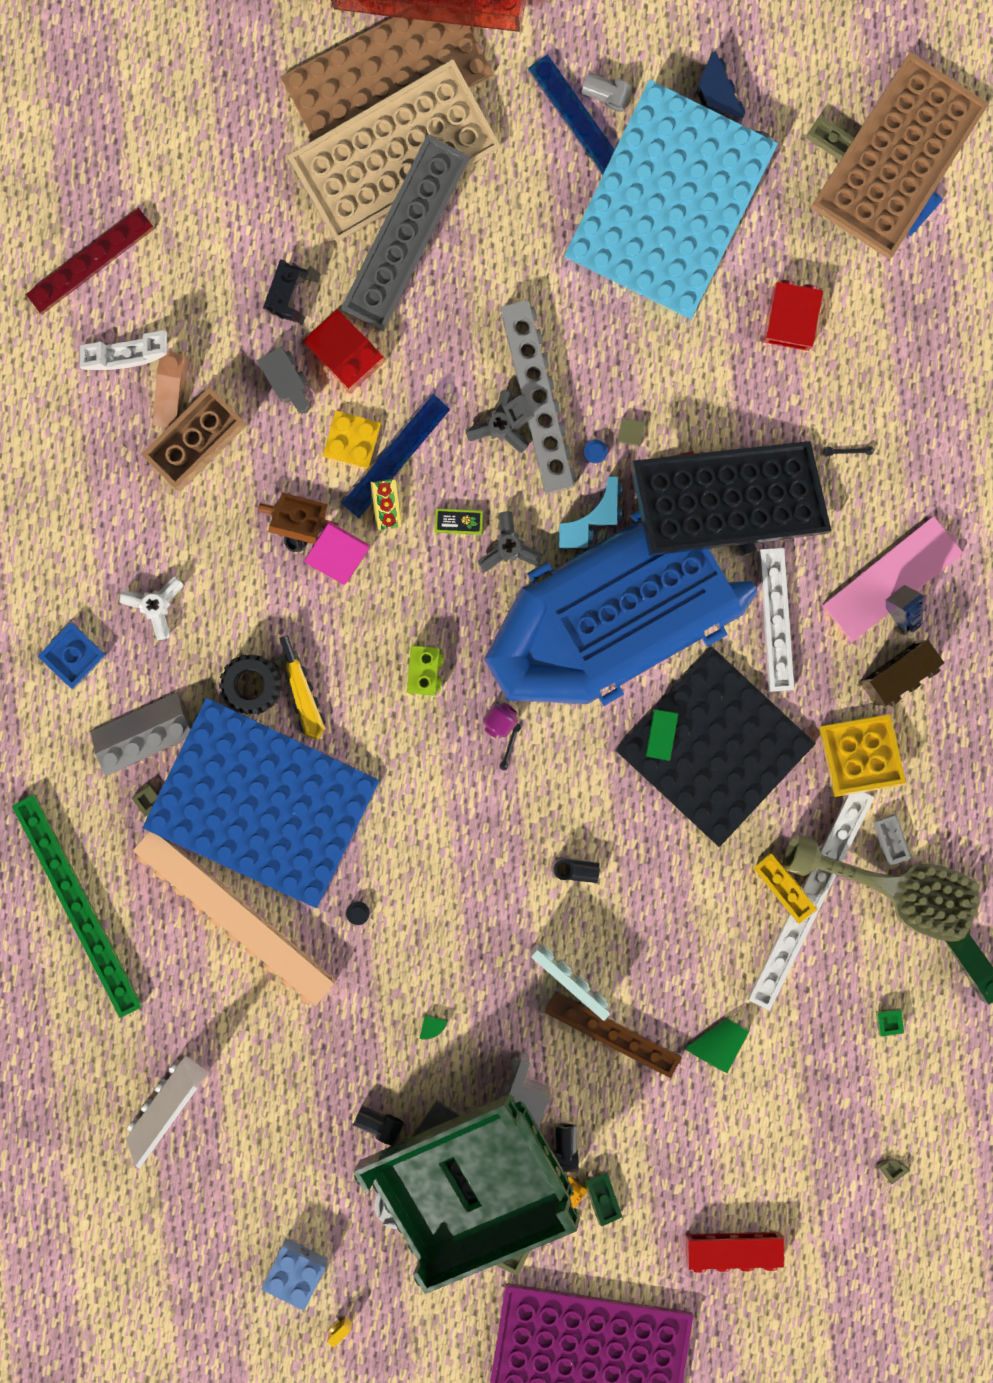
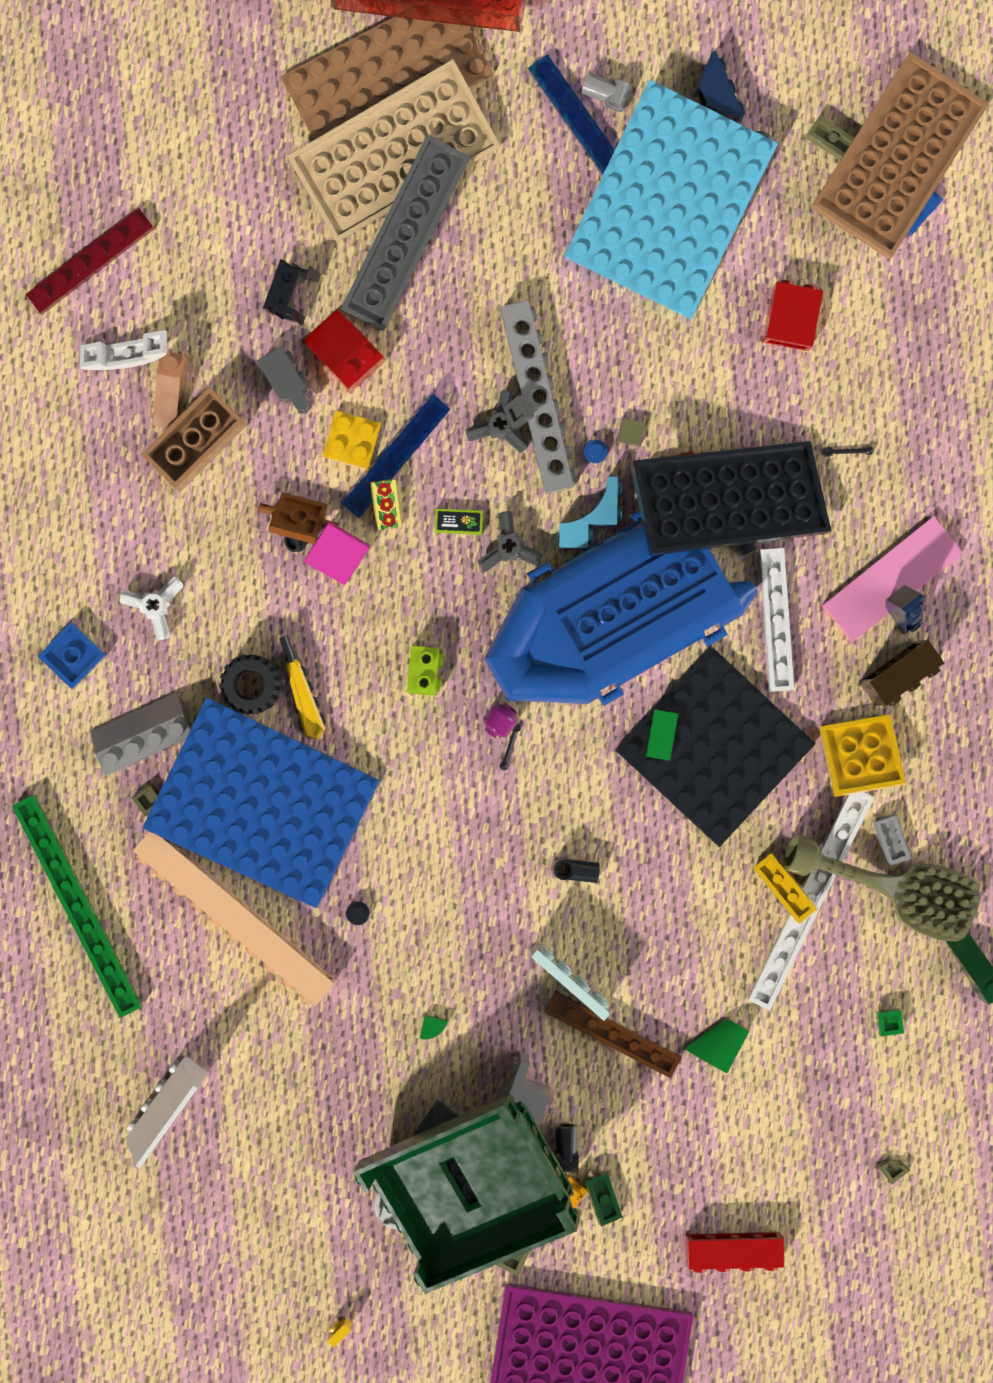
medium blue brick [261,1238,328,1311] -> none
black piece [353,1105,404,1146] -> none

